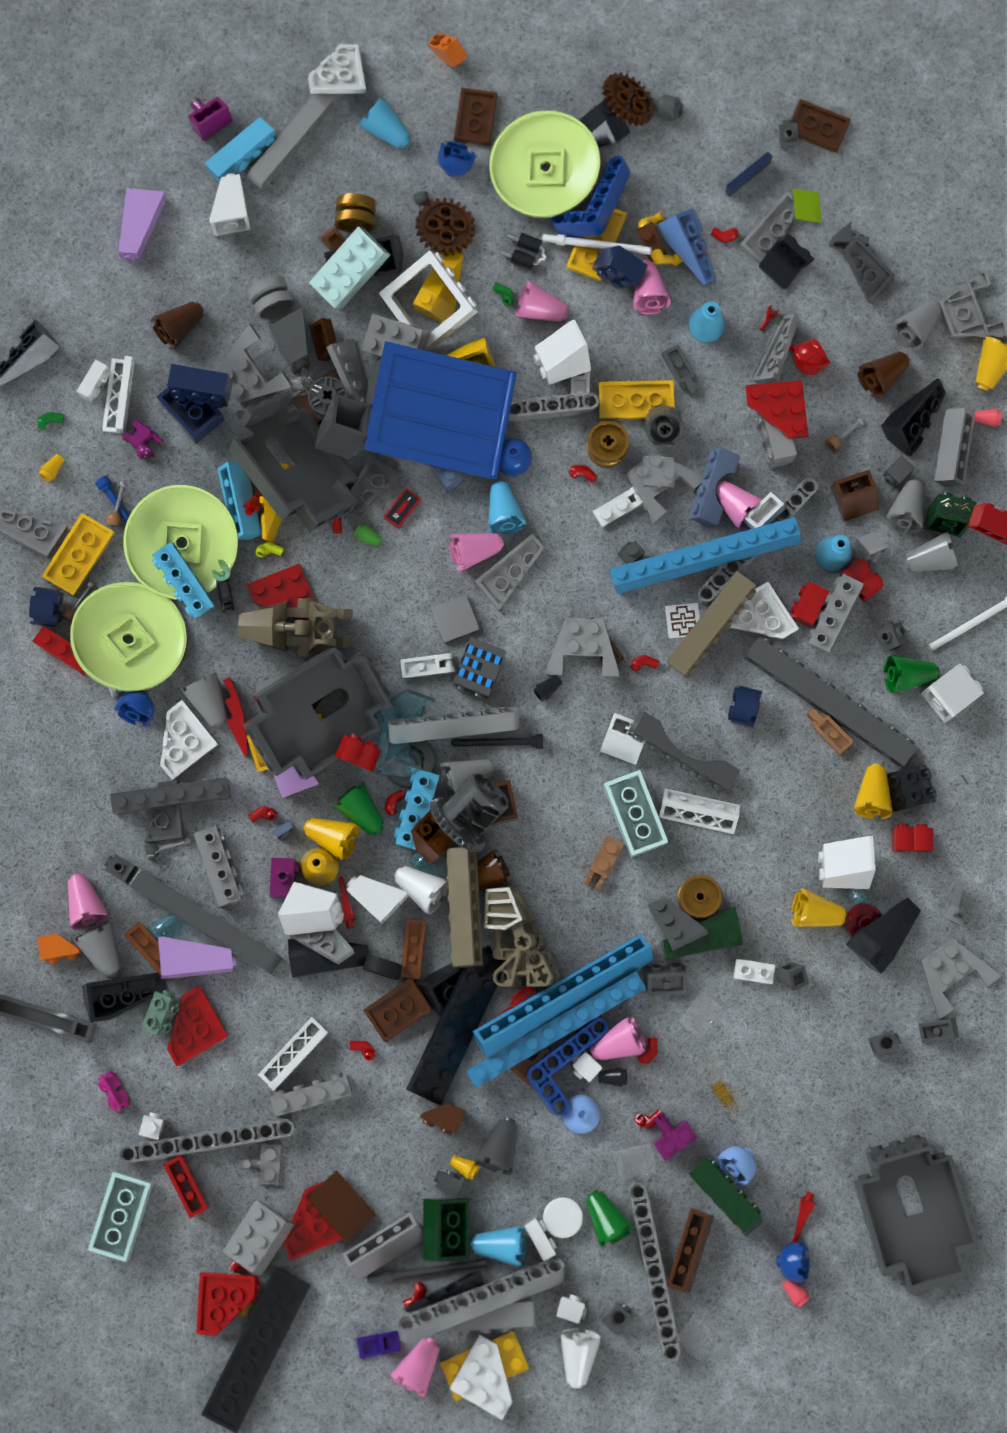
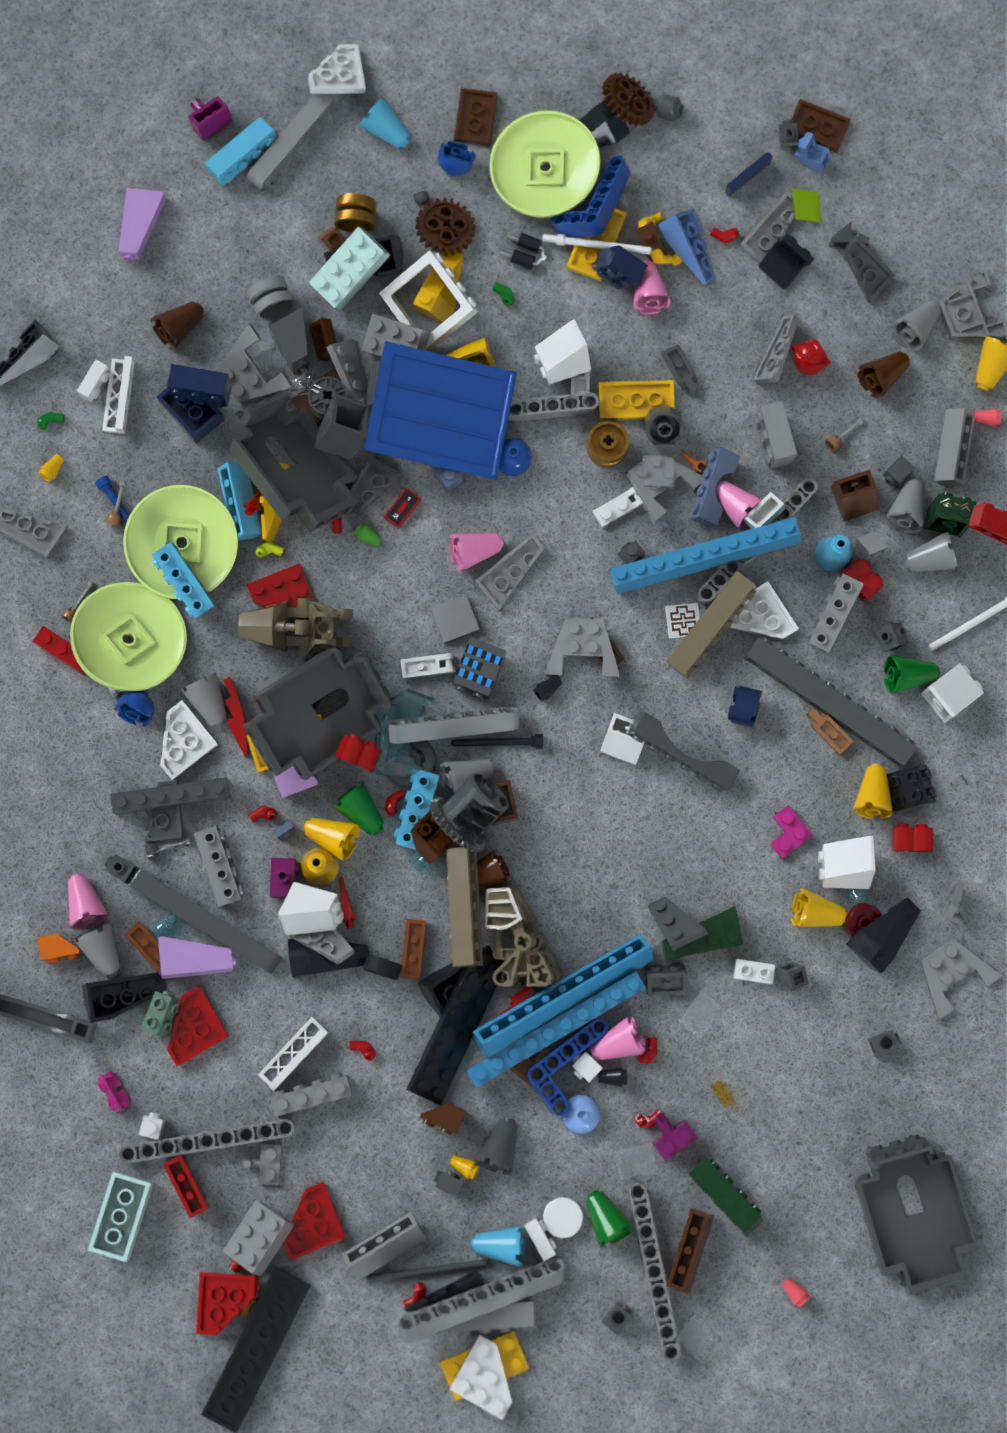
dark blue brick [29,587,64,627] -> none
yellow plate [41,513,115,597] -> none
magenta animal [122,419,164,460] -> none
white slope [210,173,251,236] -> none
black piece [211,560,235,613] -> none
reddish brown tile [307,1170,376,1243] -> none
white slope [346,876,409,924] -> none
dark purple slope [356,1330,401,1359] -> none
reddish brown tile [363,977,434,1042] -> none
bright pink cone [389,1337,440,1398] -> none
white cone [394,866,449,915] -> none
dark green brick [423,1197,469,1262] -> none
orange slope [427,33,468,68] -> none
medium azure cone [488,480,526,535] -> none
bright pink cone [515,280,569,322] -> none
white brick [556,1294,587,1324] -> none
white cone [561,1328,601,1388] -> none
red arm [569,465,598,483] -> none
medium nougat hinge [584,835,624,891] -> none
light aqua brick [603,770,668,858] -> none
red arm [631,655,660,671] -> none
white fence [659,788,740,834] -> none
pearl gold wheel [677,875,722,919] -> none
medium azure cone [689,301,726,343] -> none
light blue cylinder [717,1146,757,1186] -> none
red plate [745,380,808,439] -> none
red hand [759,305,779,331] -> none
blue cylinder [777,1242,809,1283] -> none
red brick [790,581,830,628] -> none
red piece [792,1191,815,1243] -> none
black wedge [881,378,946,456] -> none
dark grey slope [919,1018,959,1043] -> none
none -> orange hand [682,452,707,473]
none -> dark pink plate [770,805,813,859]
none -> medium blue brick [794,132,831,173]

